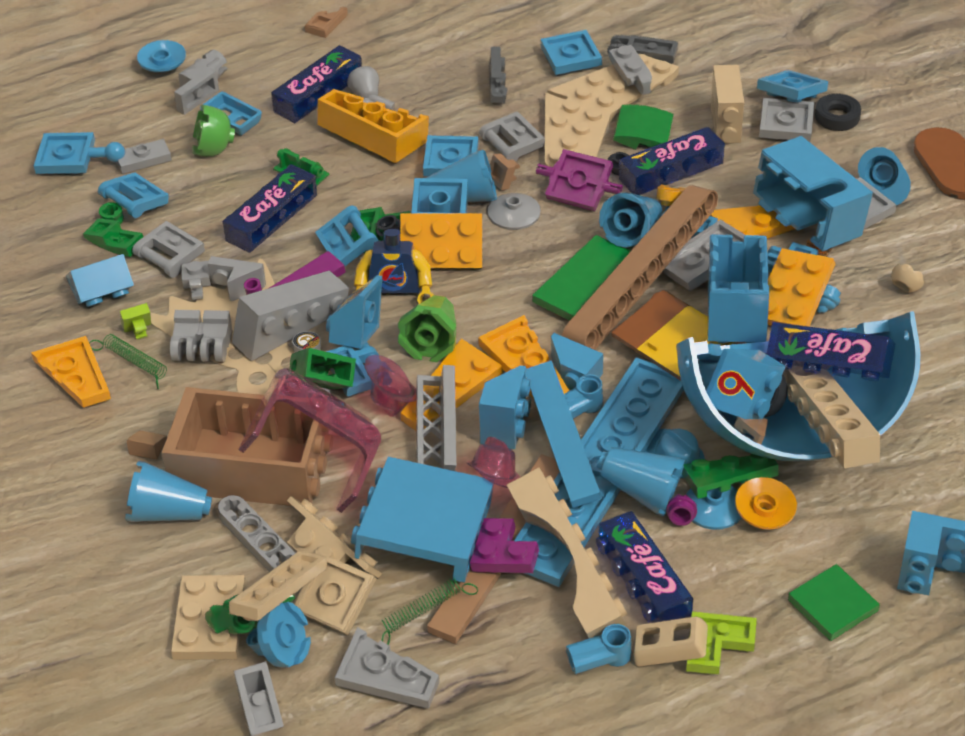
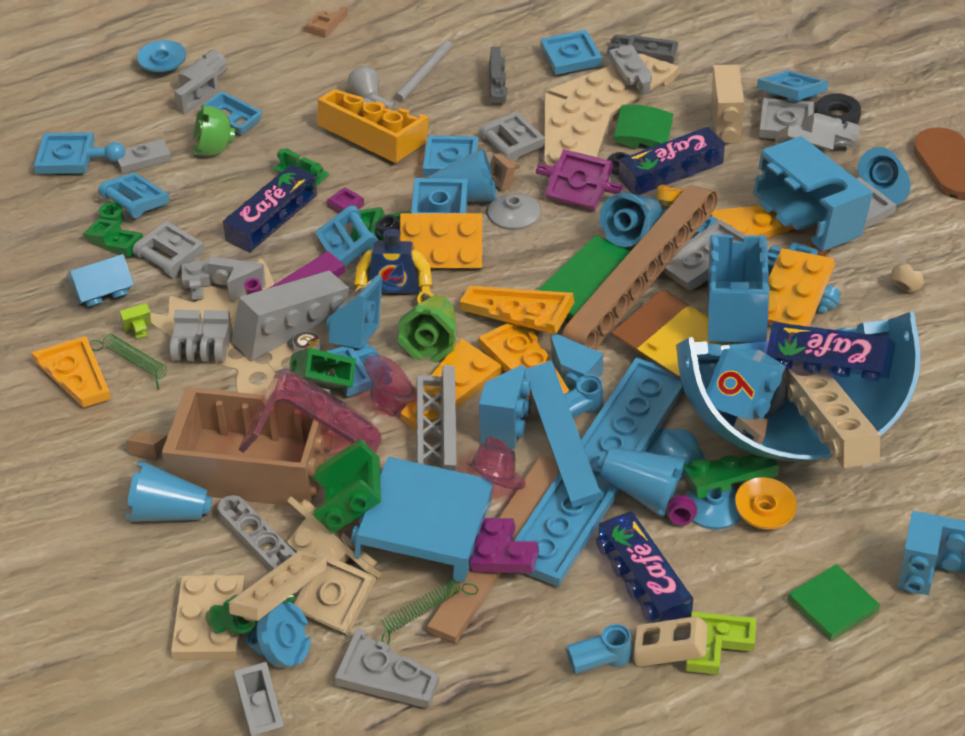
clear blue brick [271,45,362,123] -> none
tan arch [507,467,628,638] -> none
none -> green panel [313,438,381,534]
none -> magenta tile [327,187,364,214]
none -> light grey bar [395,41,452,102]
none -> light orange wing [460,286,574,334]
none -> light grey plate [775,113,860,153]

